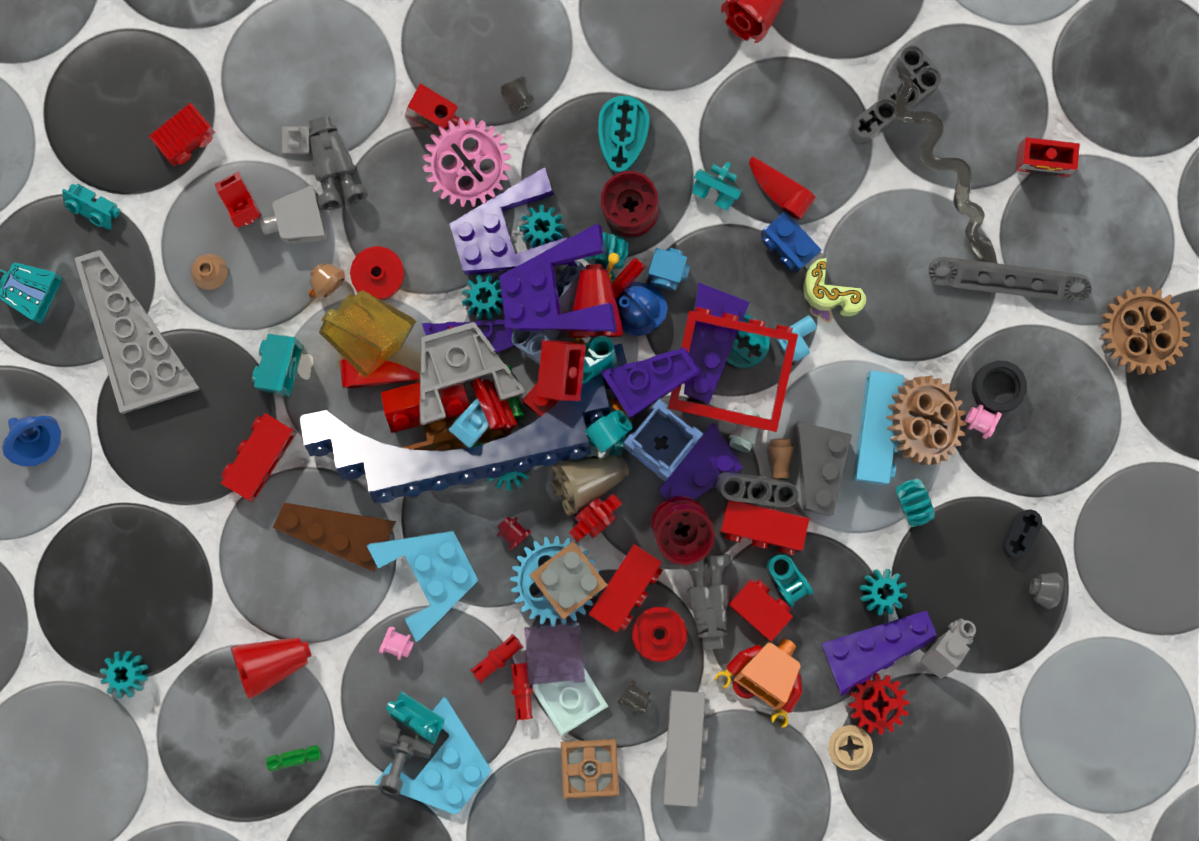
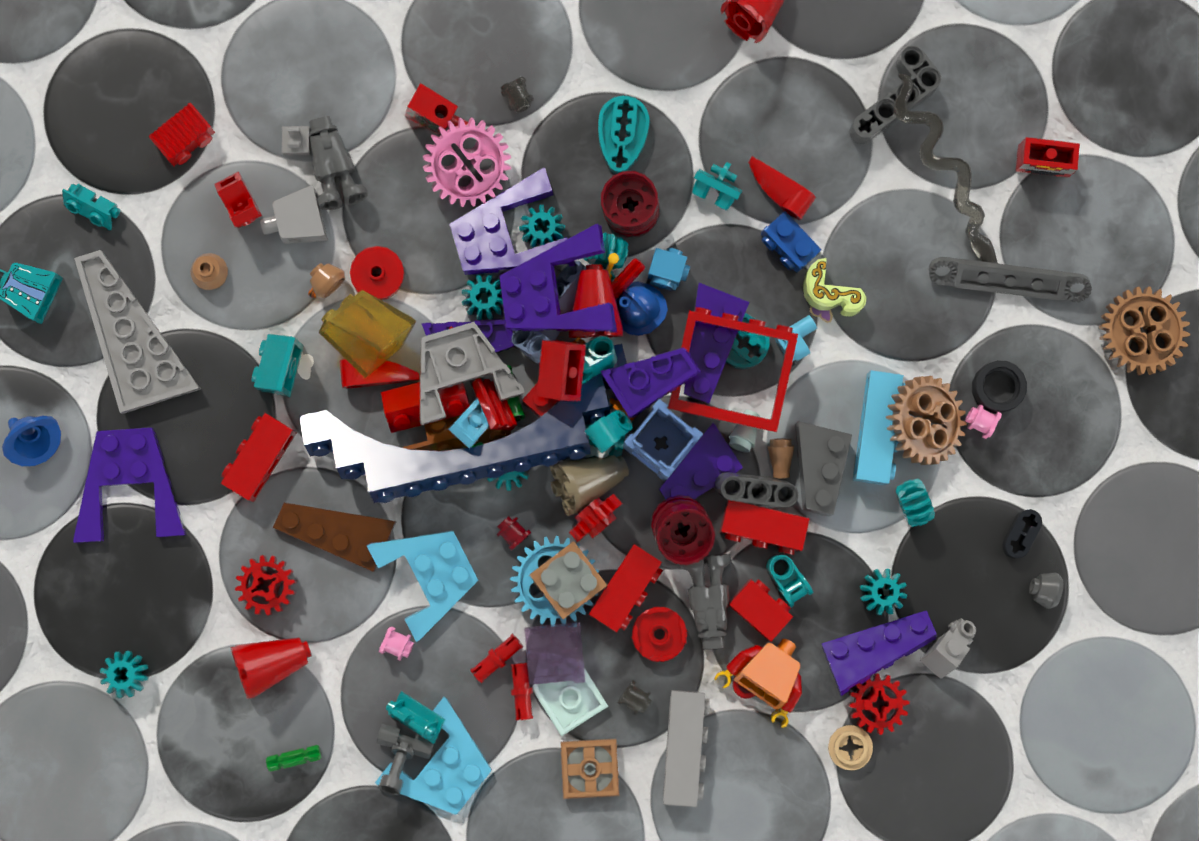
none -> dark purple wing [73,428,186,543]
none -> red gear [235,555,297,615]

